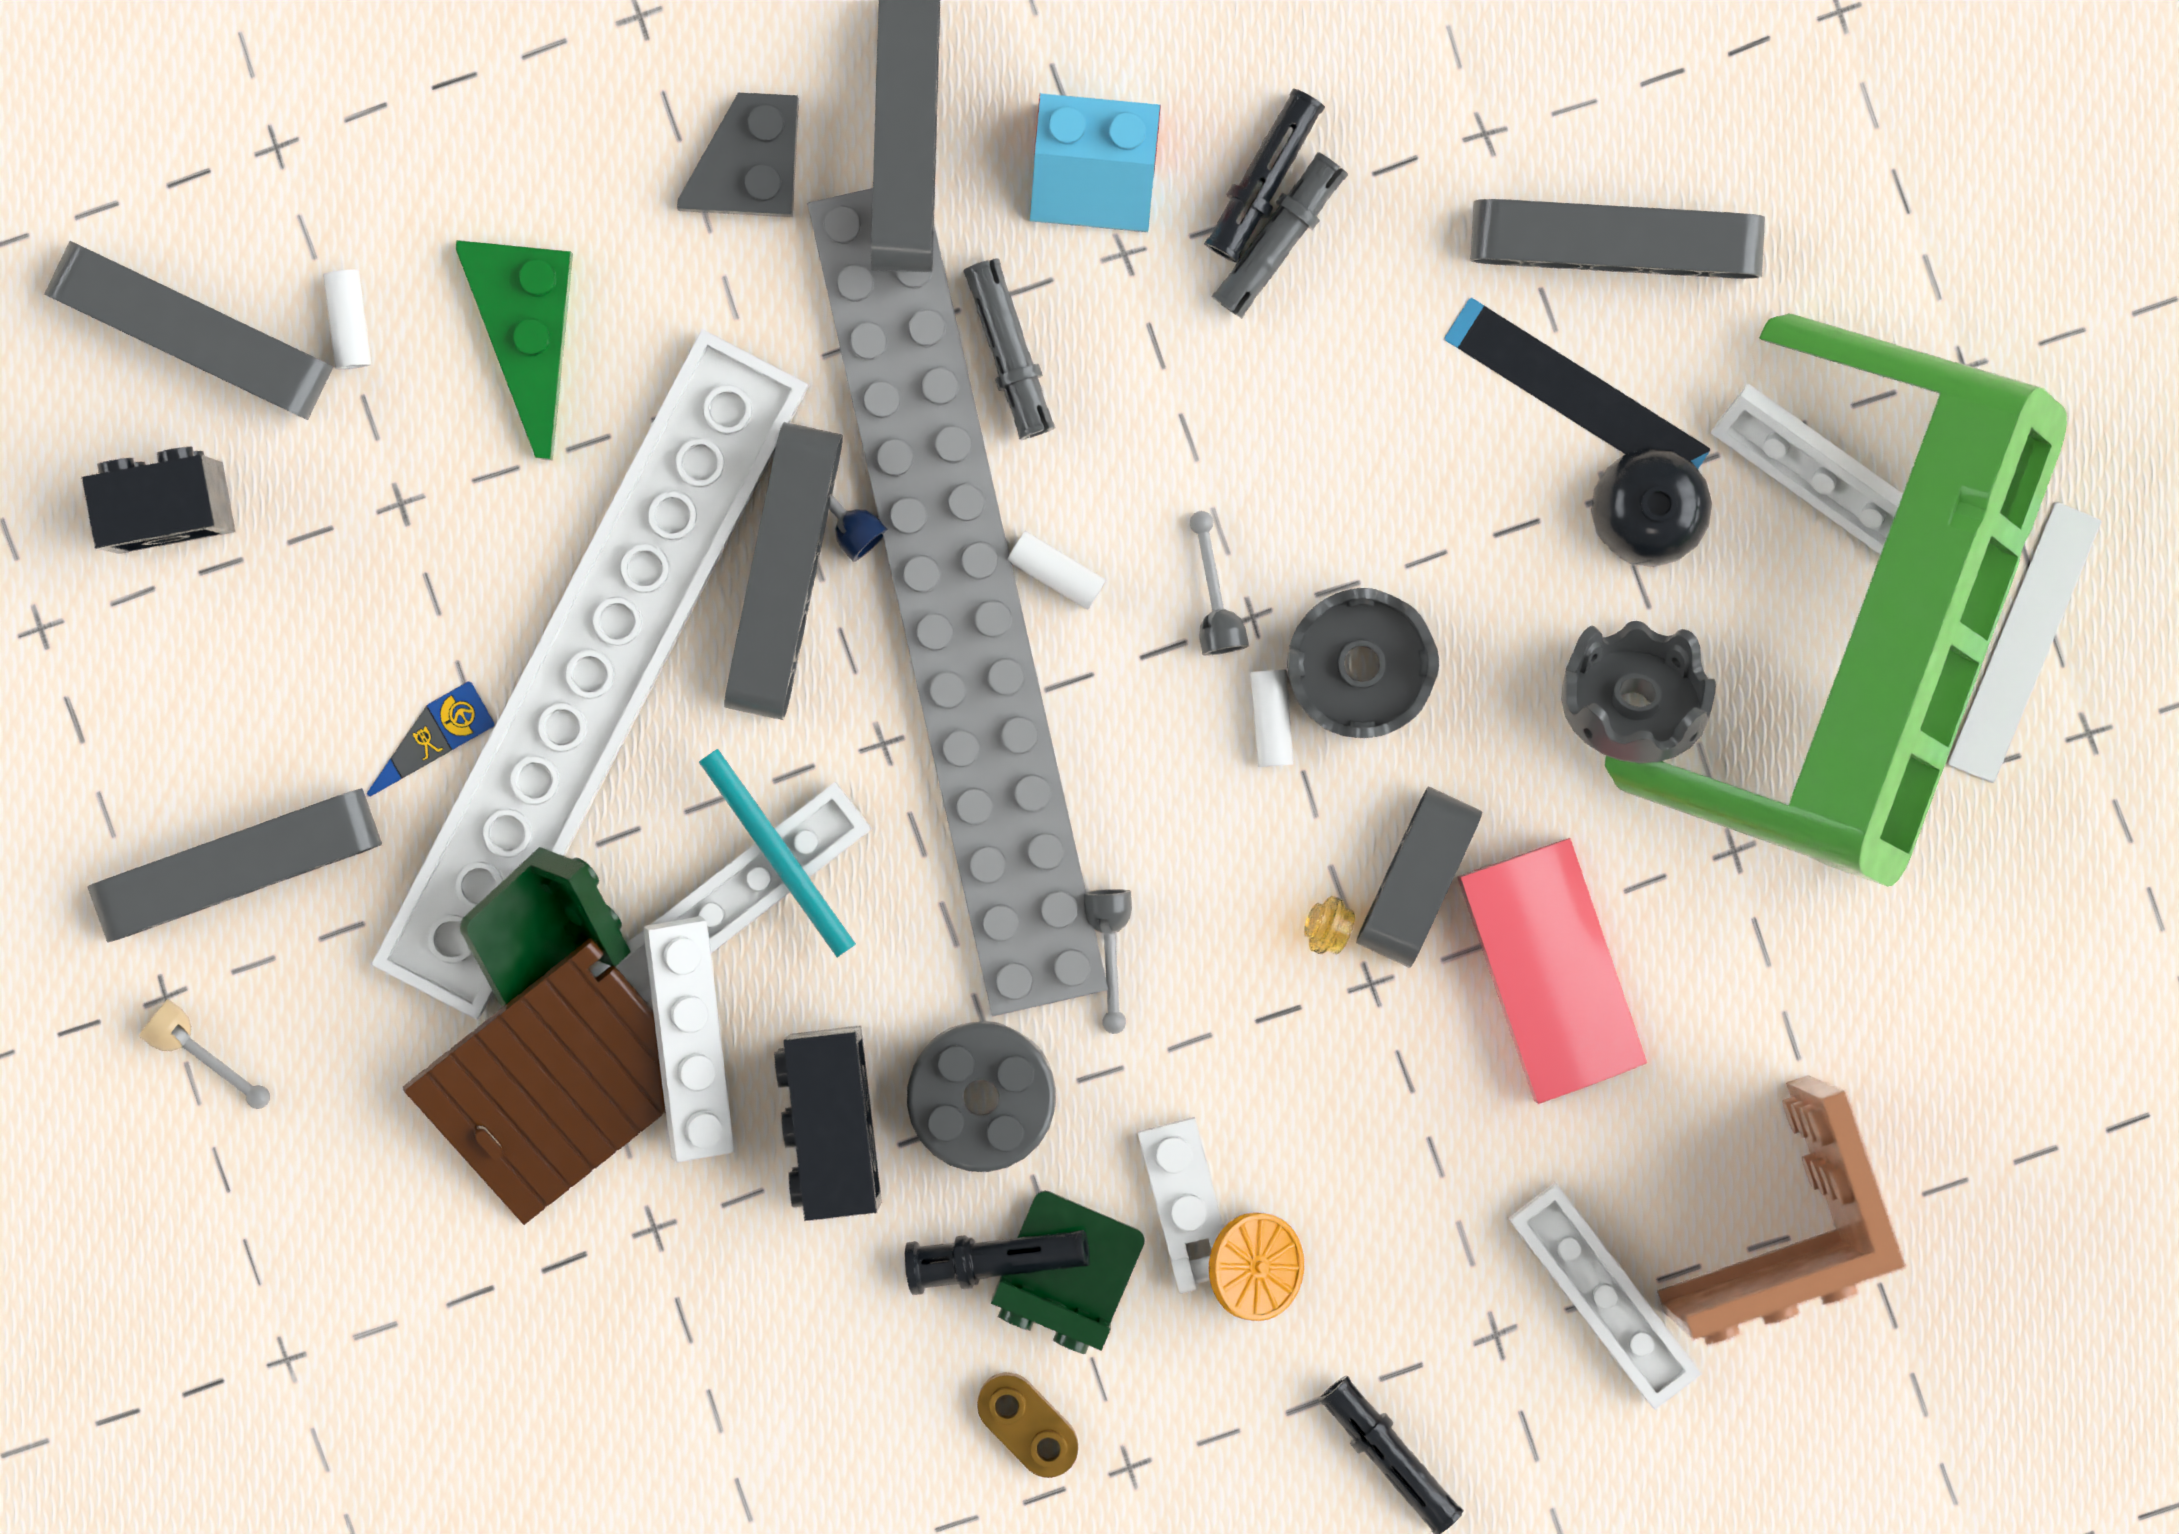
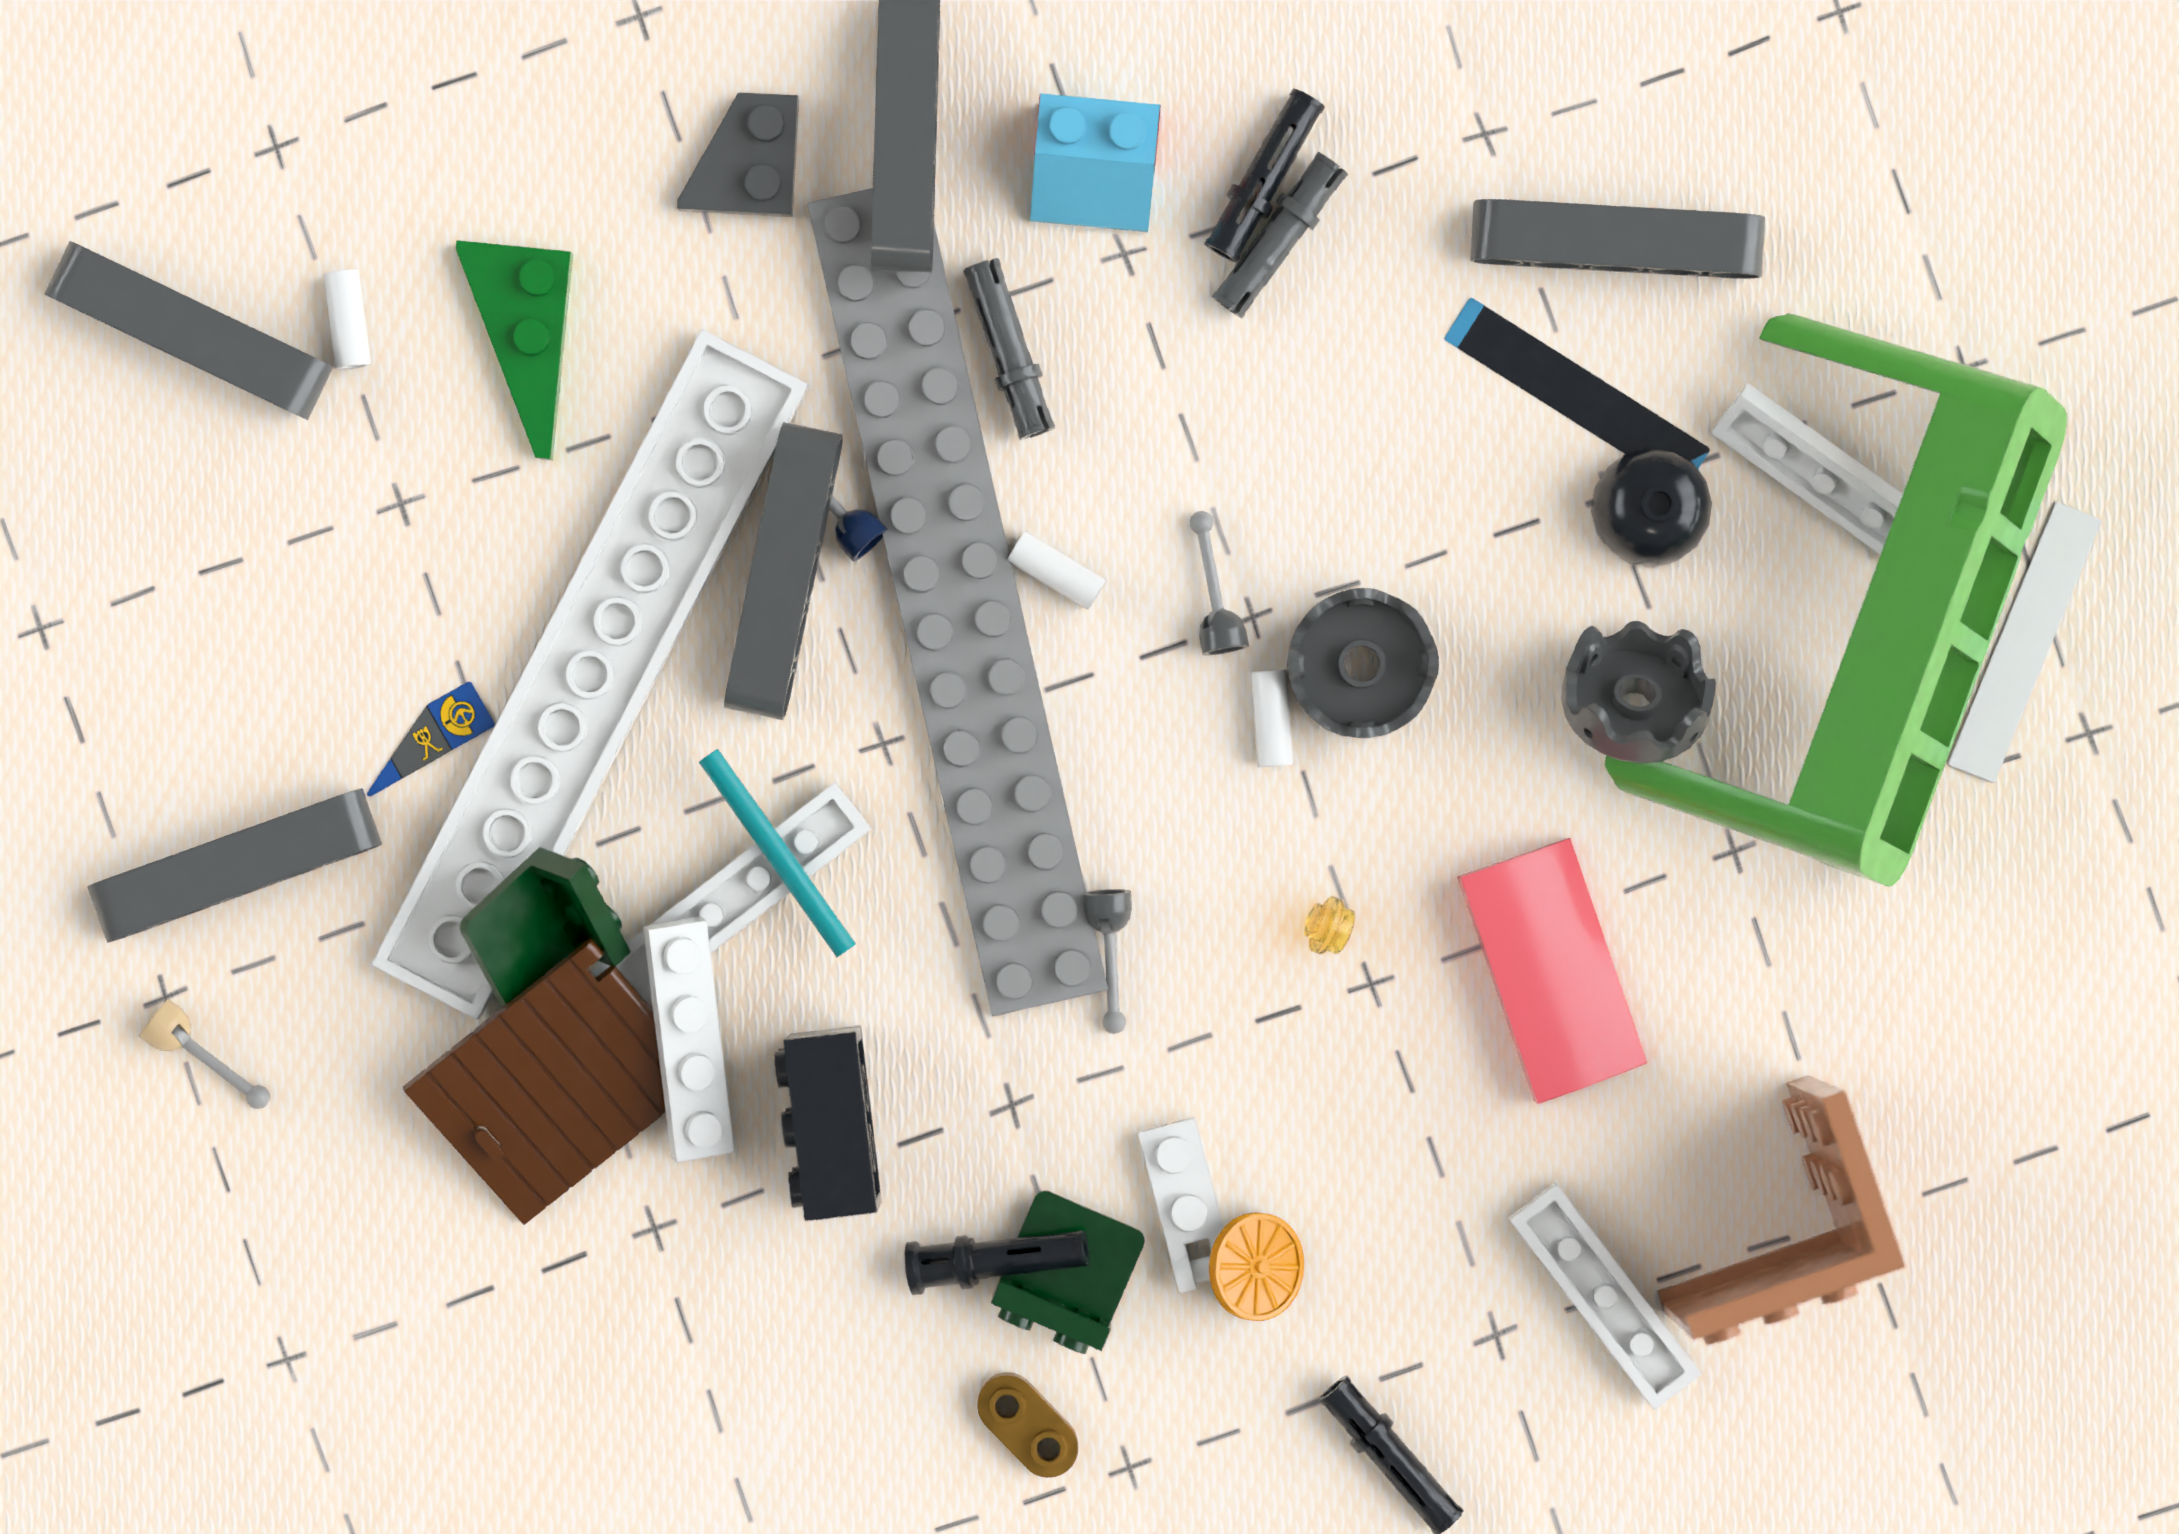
black brick [82,447,236,554] -> none
dark grey plate [907,1021,1056,1172] -> none
dark grey beam [1356,786,1482,968] -> none

